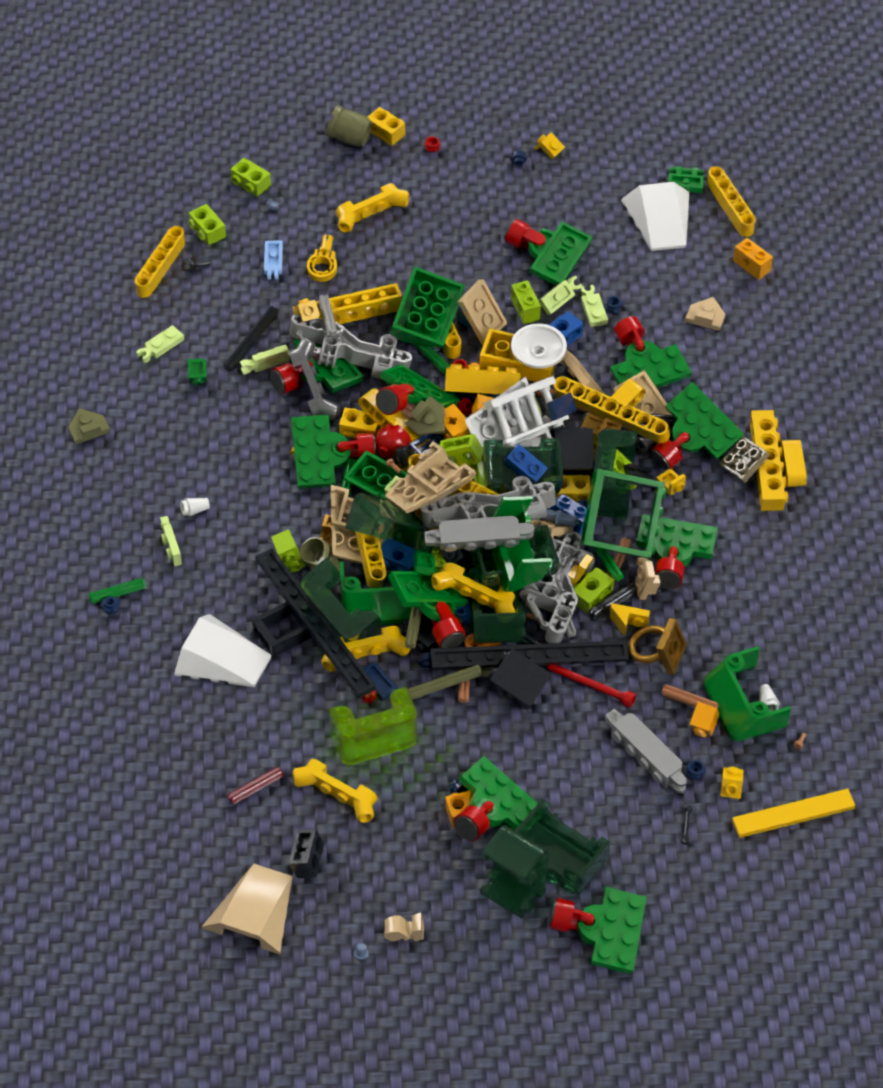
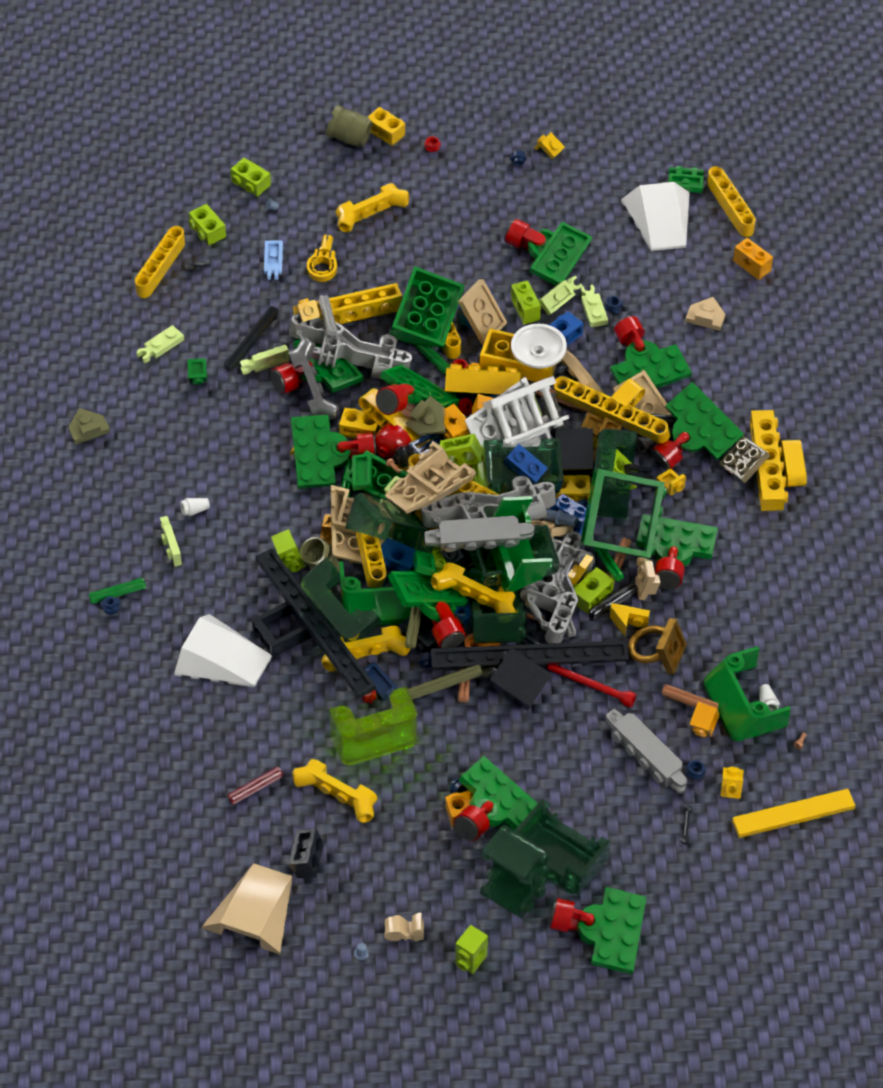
dark blue tile [547,392,577,421] -> none
none -> green tile [352,453,372,491]
none -> lime brick [455,925,488,974]

